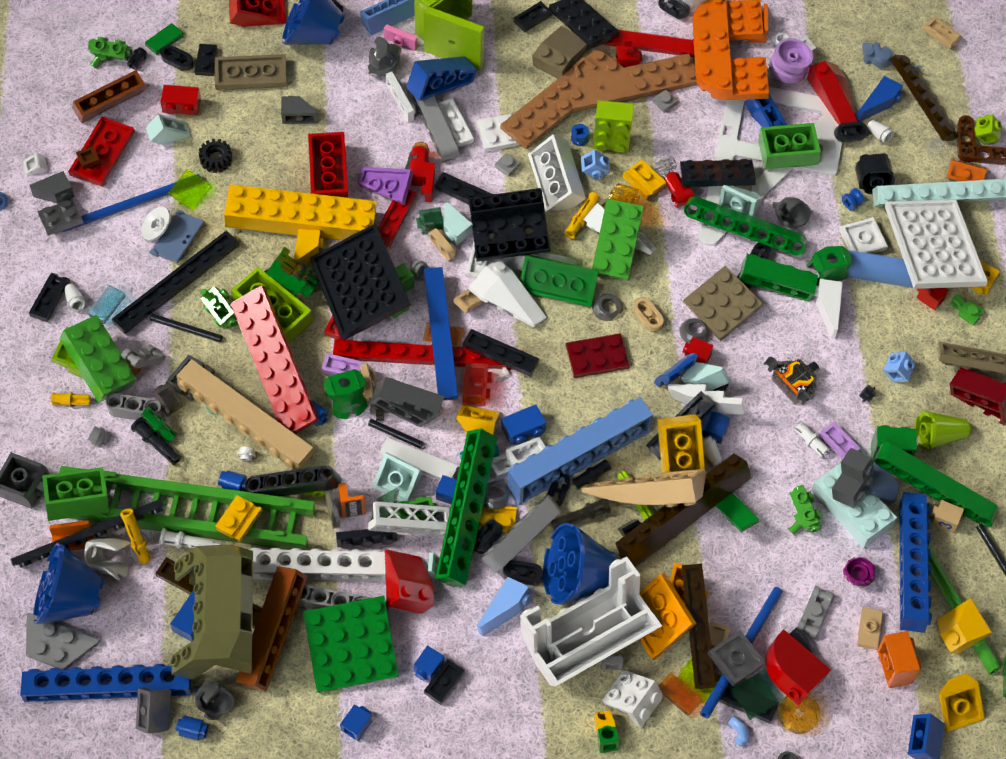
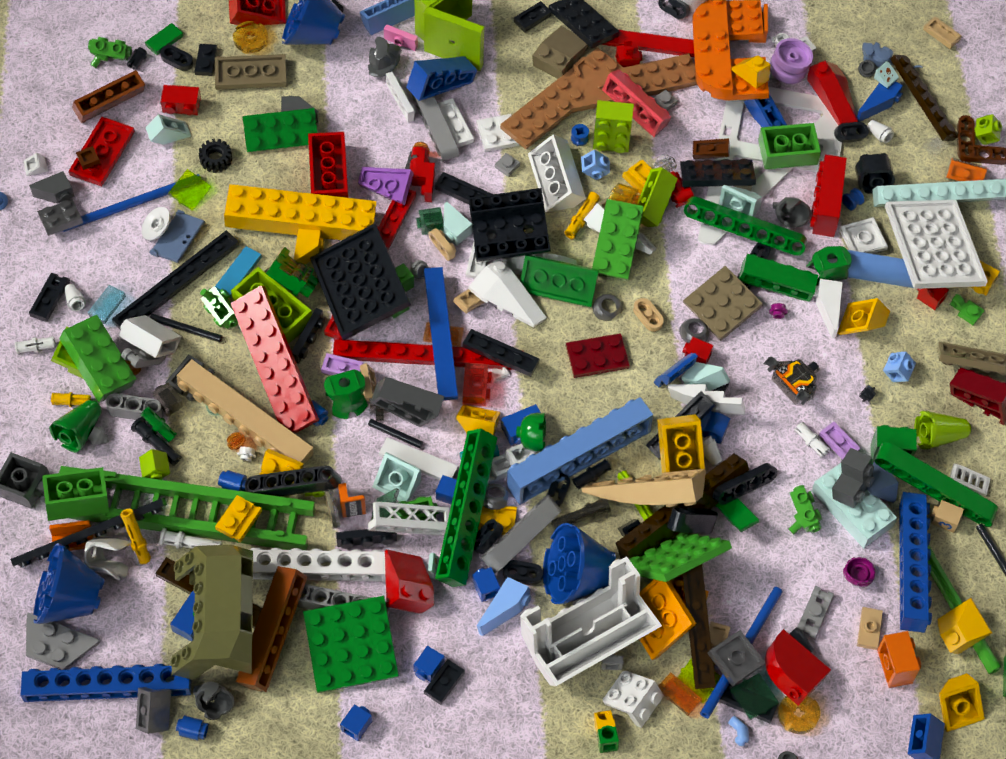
none -> white pin [15,336,56,354]
none -> green cone [49,400,102,453]
none -> white brick [119,315,182,358]
none -> lime brick [139,449,170,480]
none -> dark azure tile [215,246,262,298]
none -> clear orange plate [227,432,246,450]
none -> clear yellow plate [233,21,268,54]
none -> green plate [242,108,317,152]
none -> yellow plate [259,449,304,484]
none -> black plate [291,308,325,364]
none -> blue brick [472,567,500,602]
none -> green cylinder [516,413,546,452]
none -> coral slope [602,69,671,137]
none -> bright green plate [629,533,732,582]
none -> lime brick [636,167,678,227]
none -> black beam [667,507,718,534]
none -> reddish brown plate [692,138,730,159]
none -> black beam [712,463,777,505]
none -> yellow slope [731,55,771,88]
none -> magenta plate [769,303,788,319]
none -> red brick [810,154,847,237]
none -> yellow slope [837,298,890,335]
none -> dark grey plate [858,60,876,77]
none -> light aqua slope [874,61,899,88]
none -> white slope [950,463,990,496]

